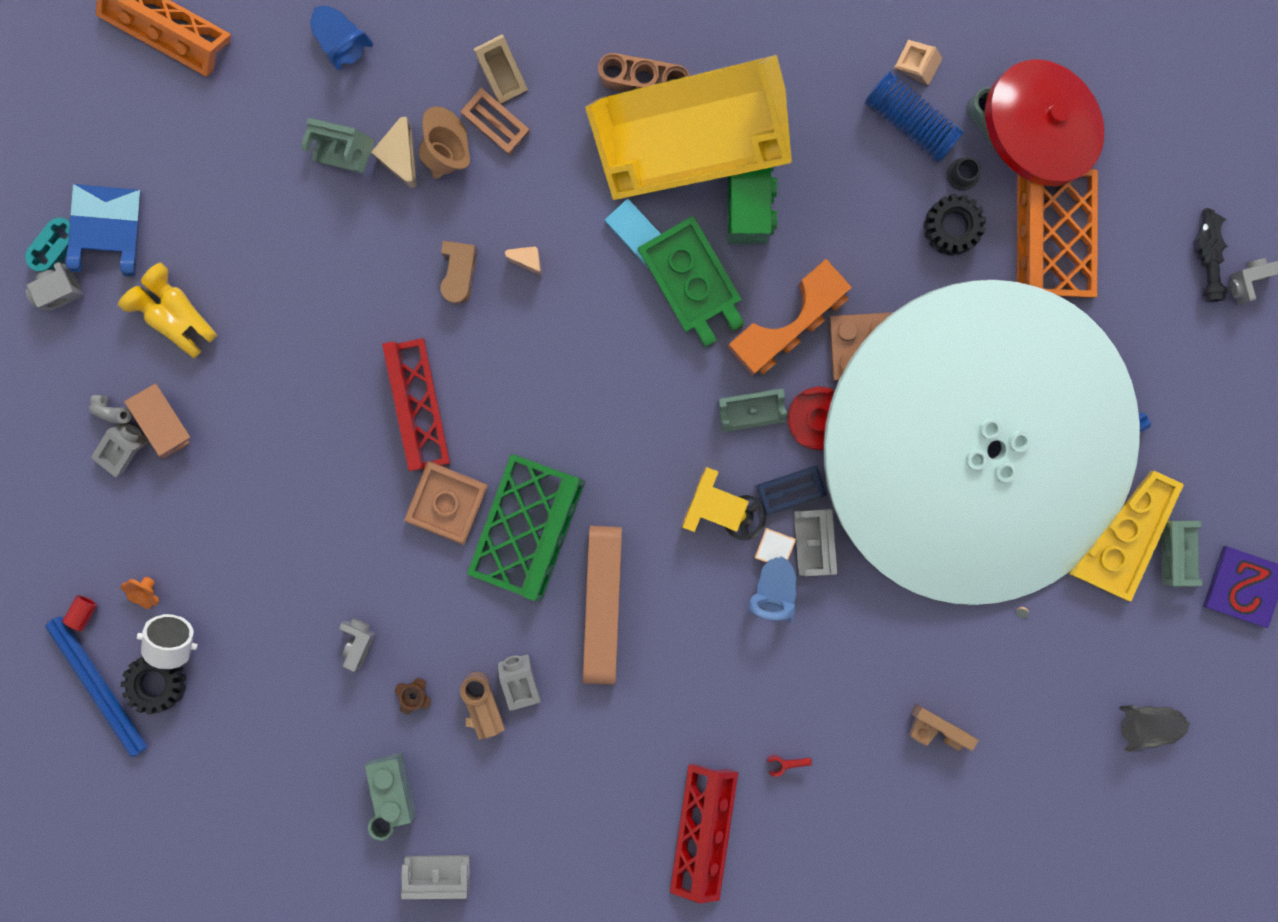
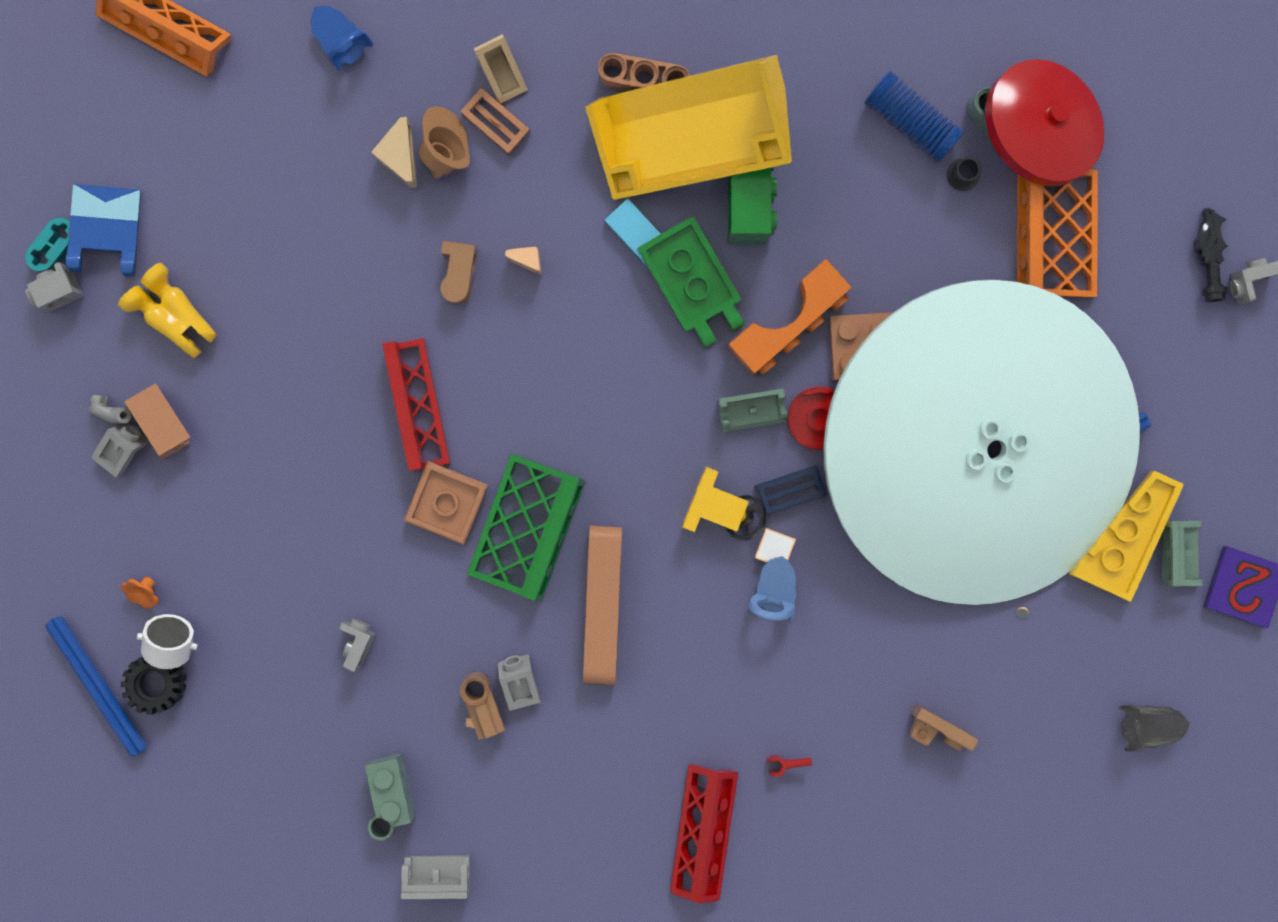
red hinge [62,595,98,631] -> none
sand green hinge [301,117,375,174] -> none
reddish brown plate [395,678,431,714] -> none
light grey hinge [794,509,837,576] -> none
light nougat slope [894,40,942,85] -> none
black tyre [923,194,986,256] -> none

